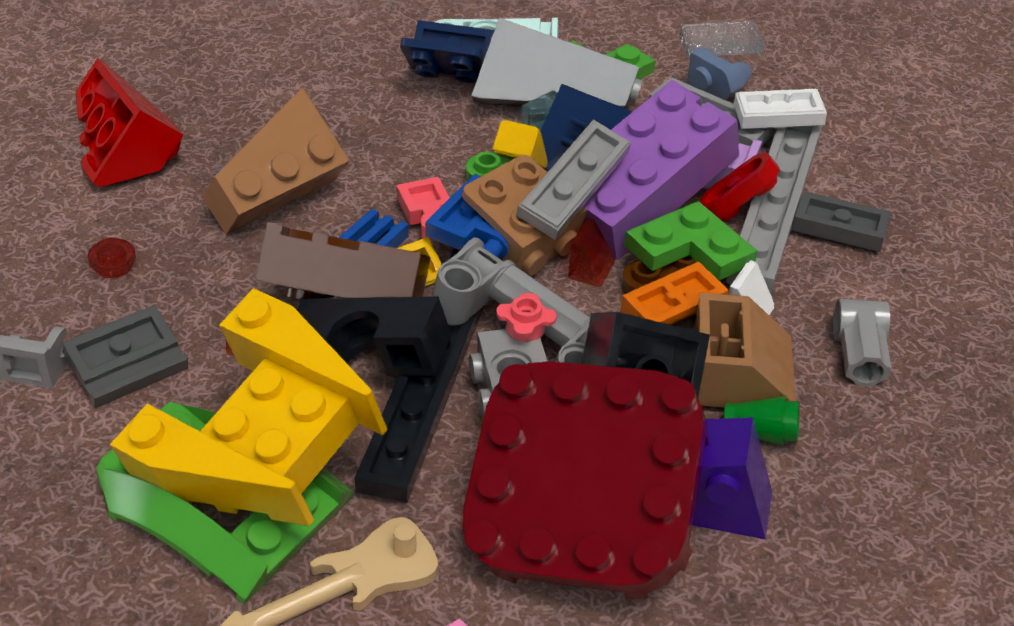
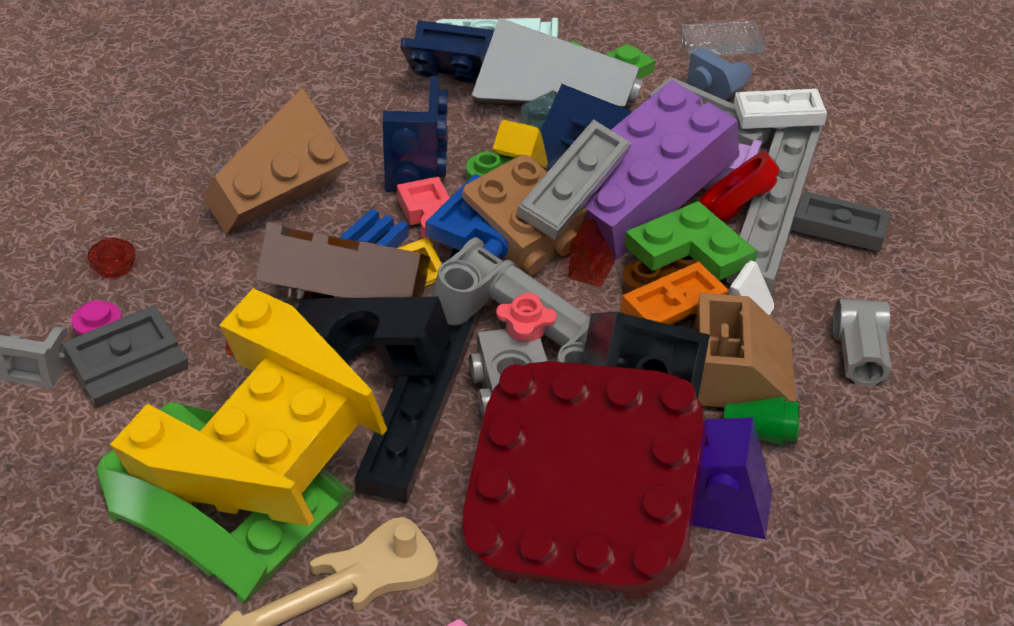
red wedge [75,58,184,187] -> none
none -> dark pink plate [71,300,122,336]
none -> dark blue bracket [383,76,448,192]

